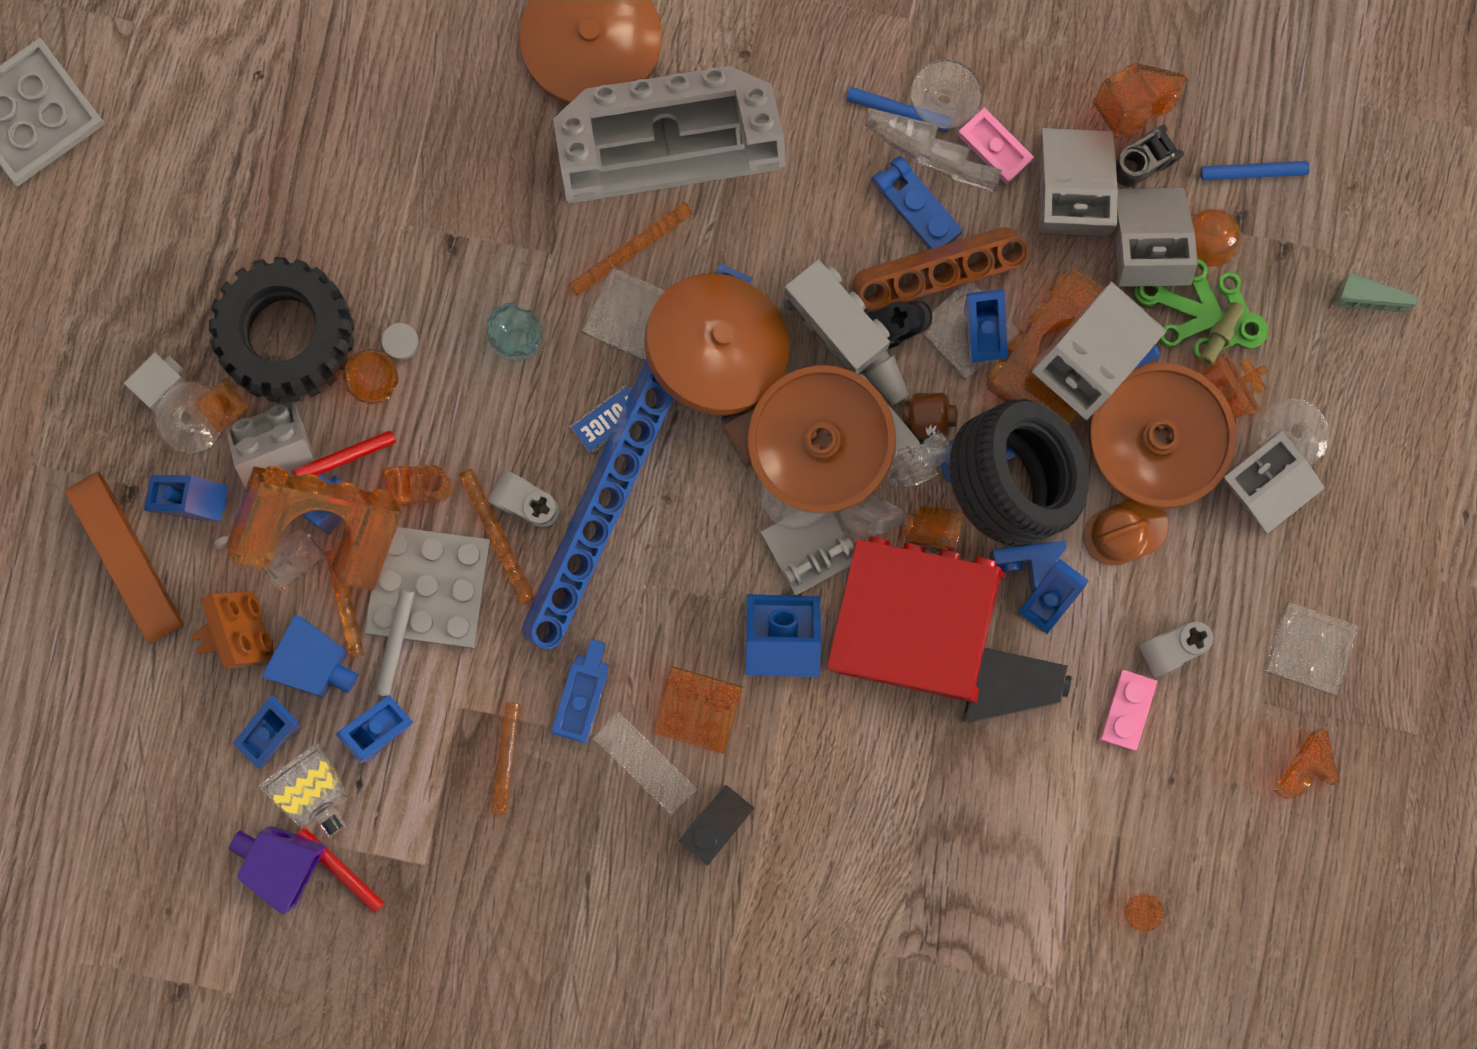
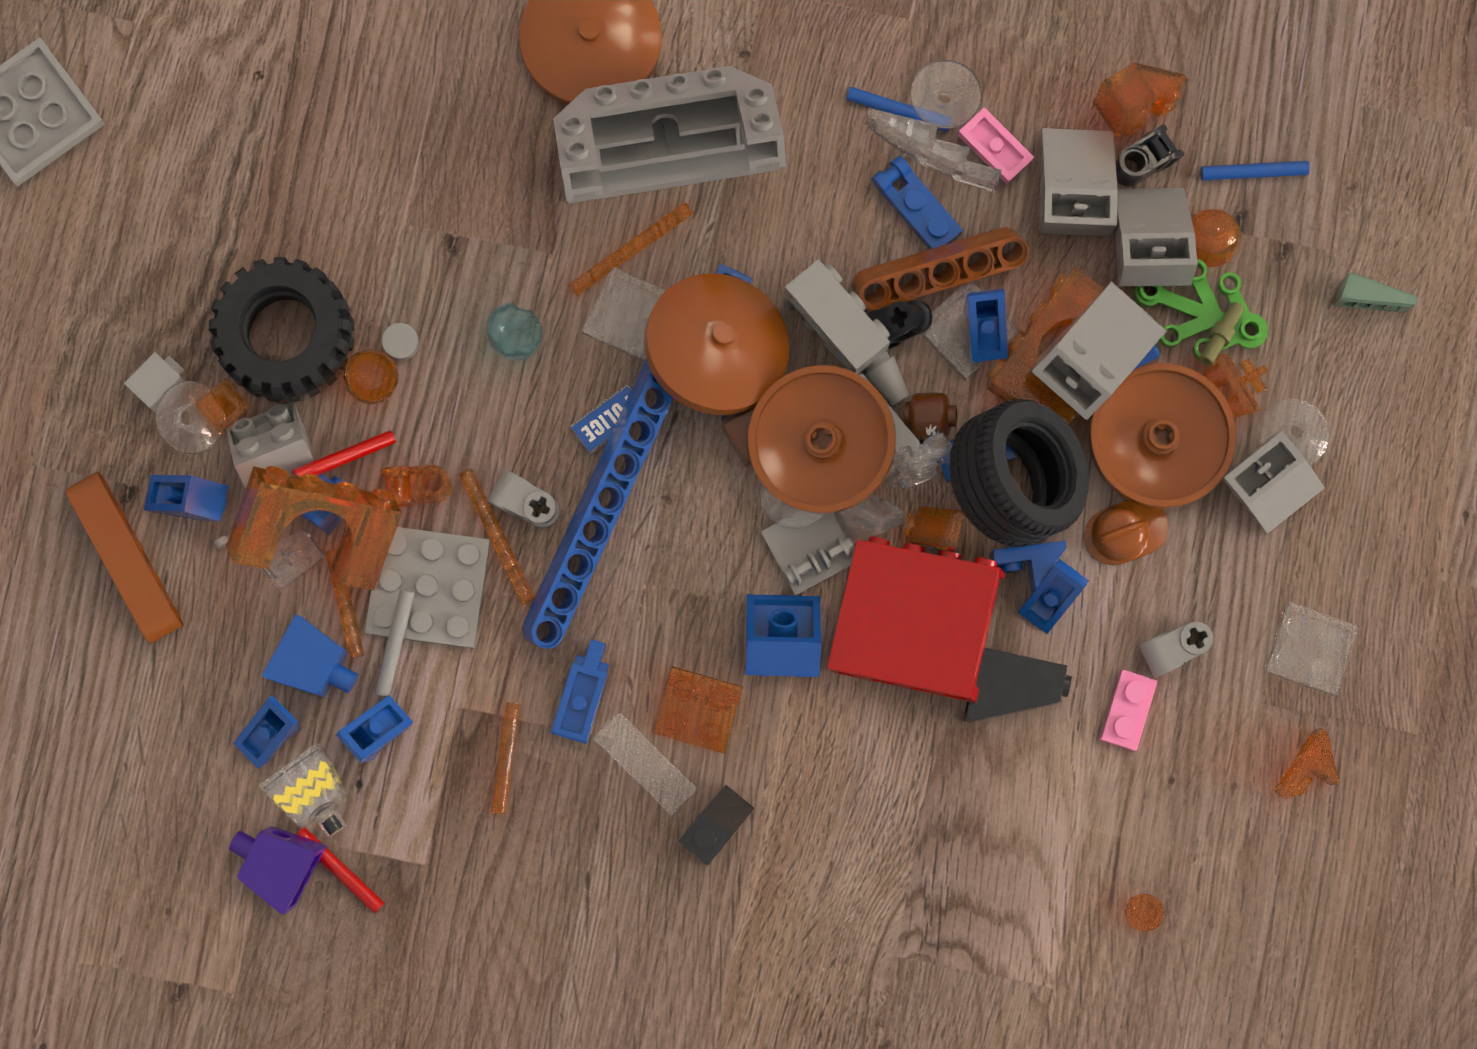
dark orange plate [191,591,274,669] -> none

